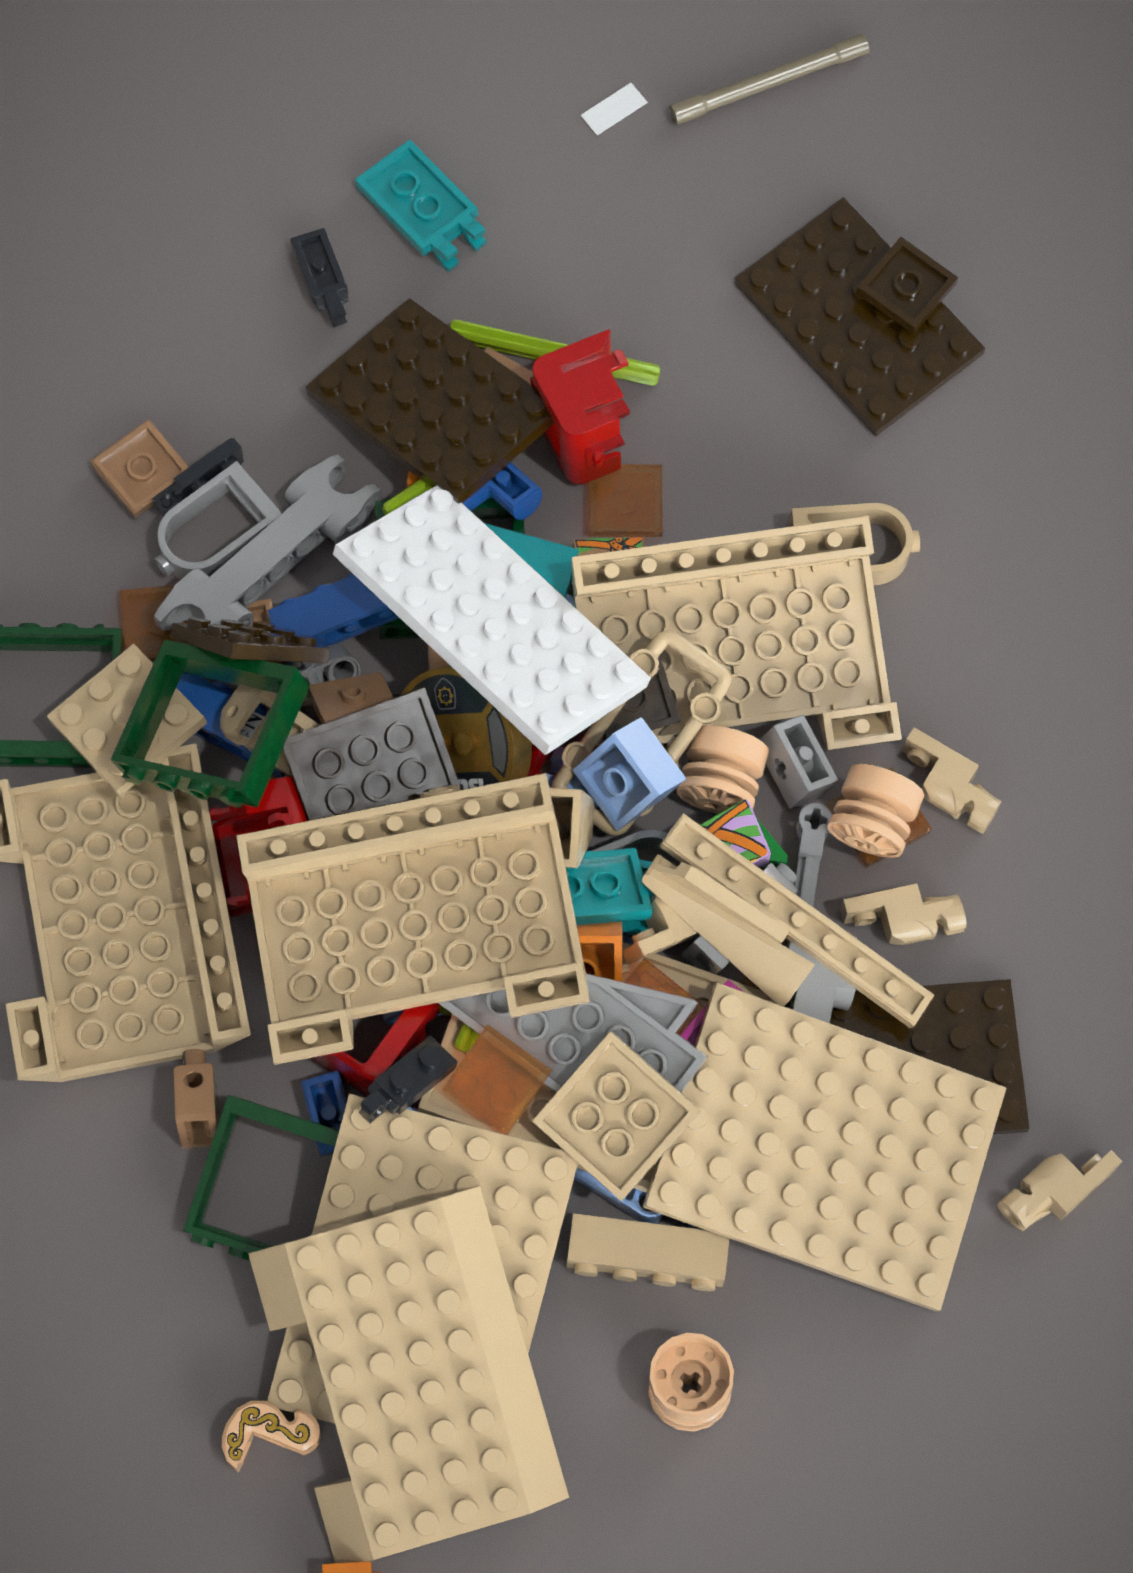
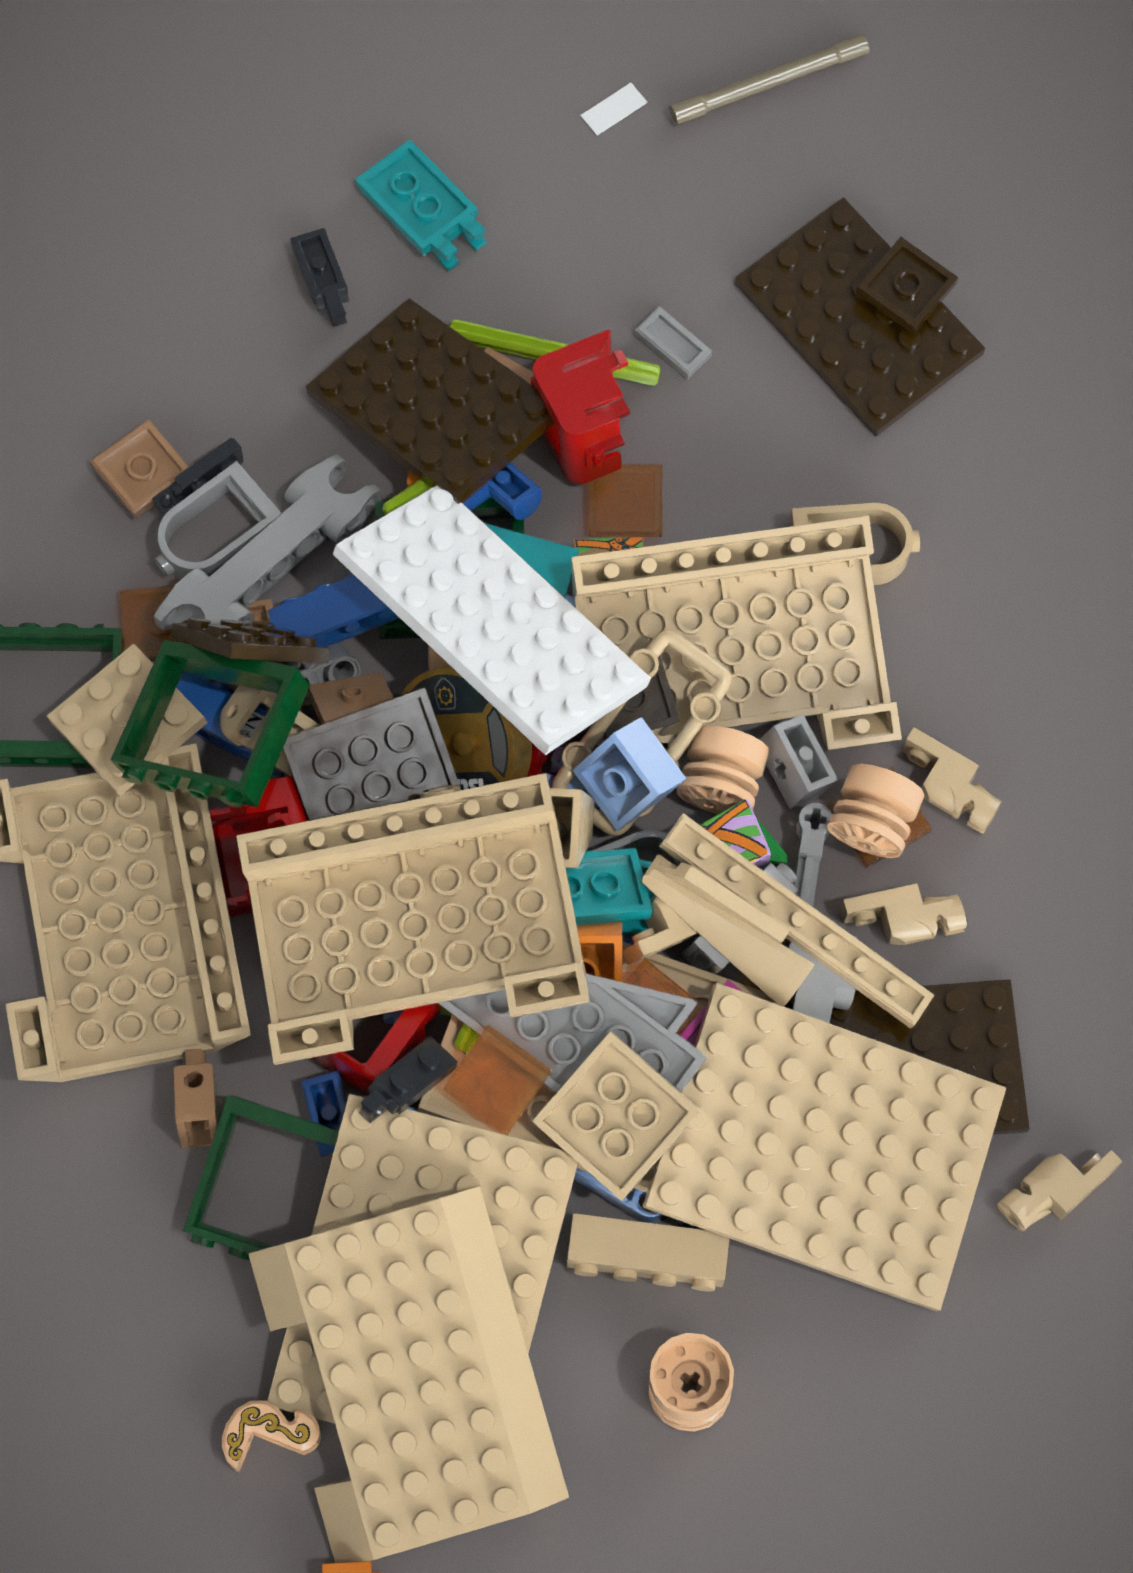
none -> light grey tile [634,306,712,380]

